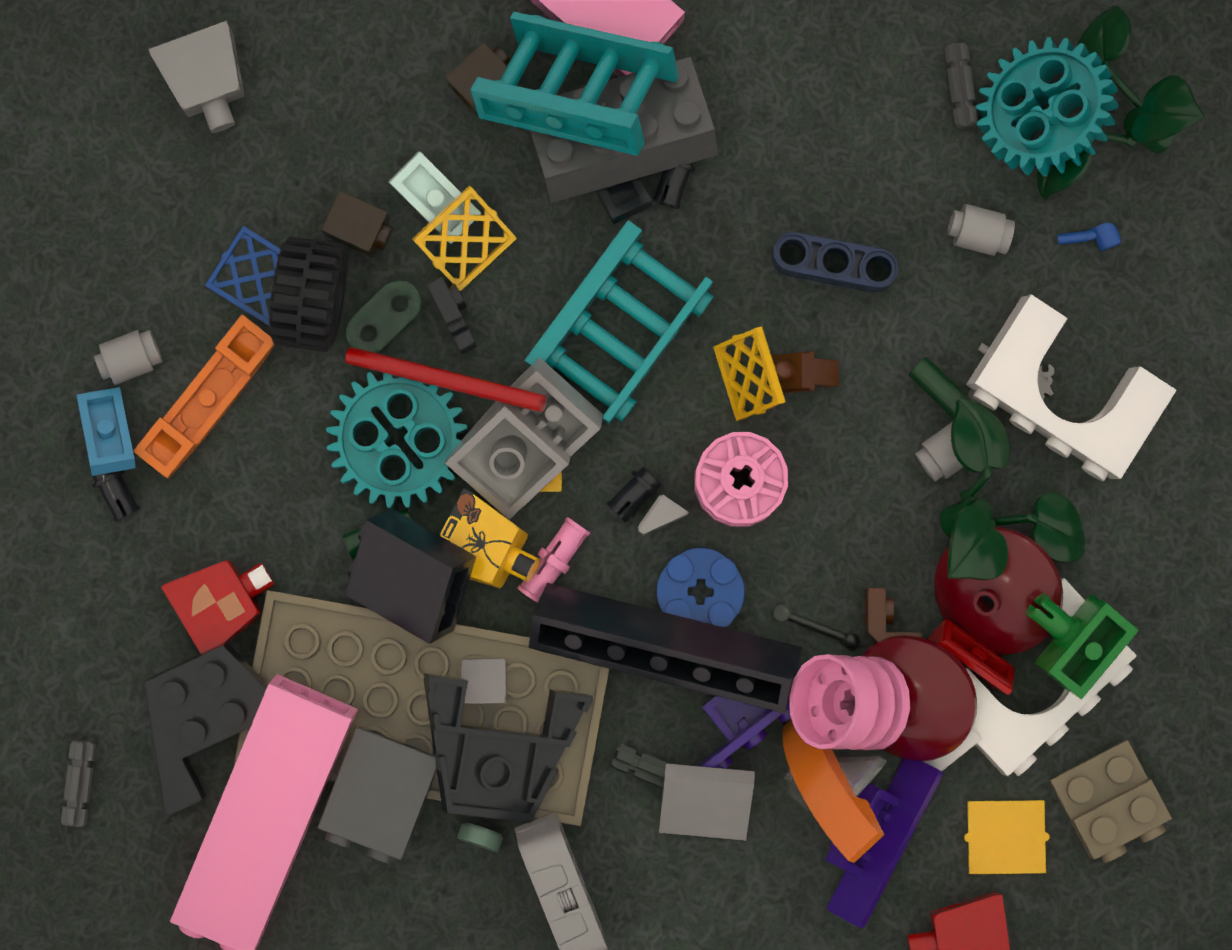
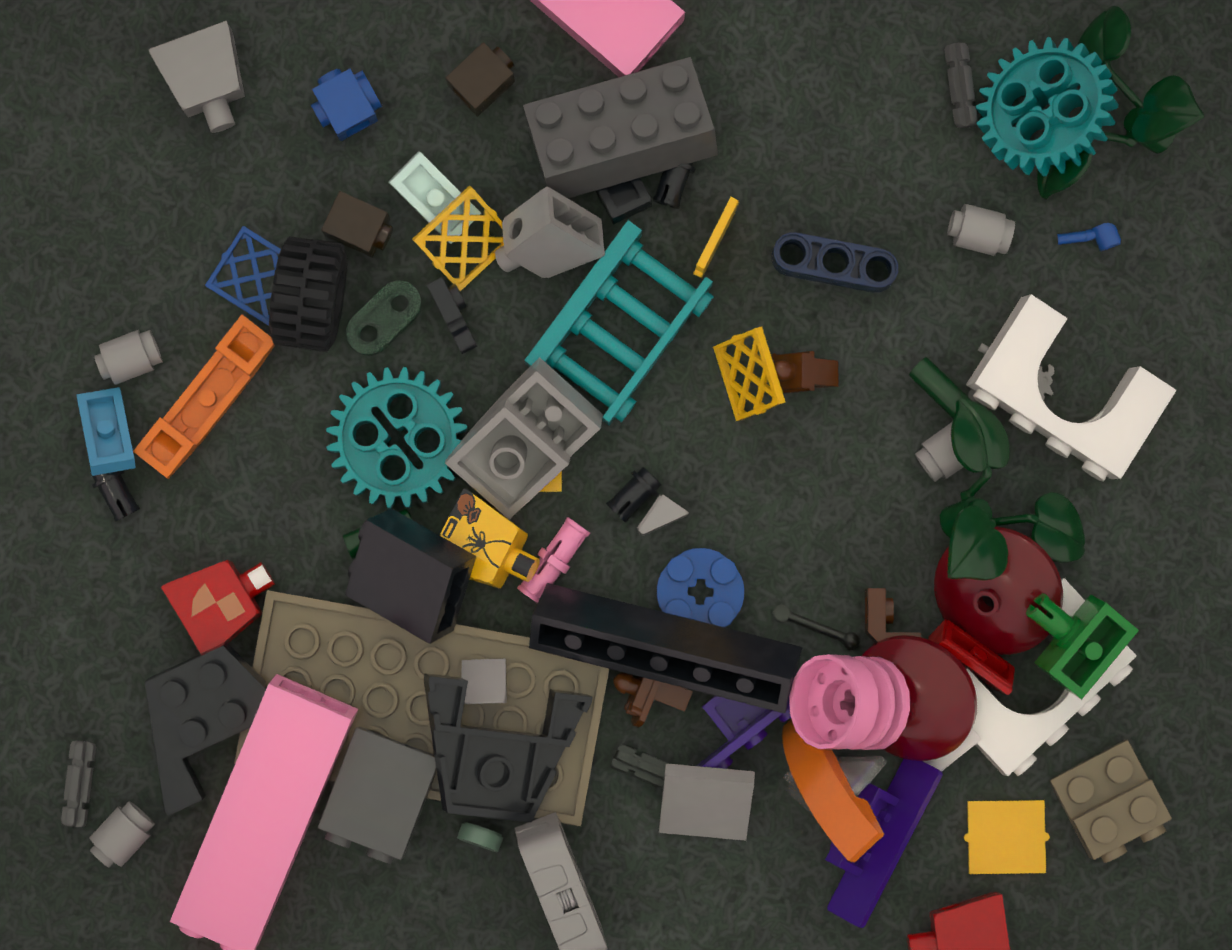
red axle [345,347,546,412] -> none
teal fence [470,12,679,156] -> none
bright pink wheel [694,432,788,527] -> none
none -> light grey brick [89,801,155,867]
none -> blue brick [311,69,382,141]
none -> light grey torso [495,186,605,278]
none -> reddish brown piece [613,672,693,728]
none -> yellow piece [693,197,739,278]

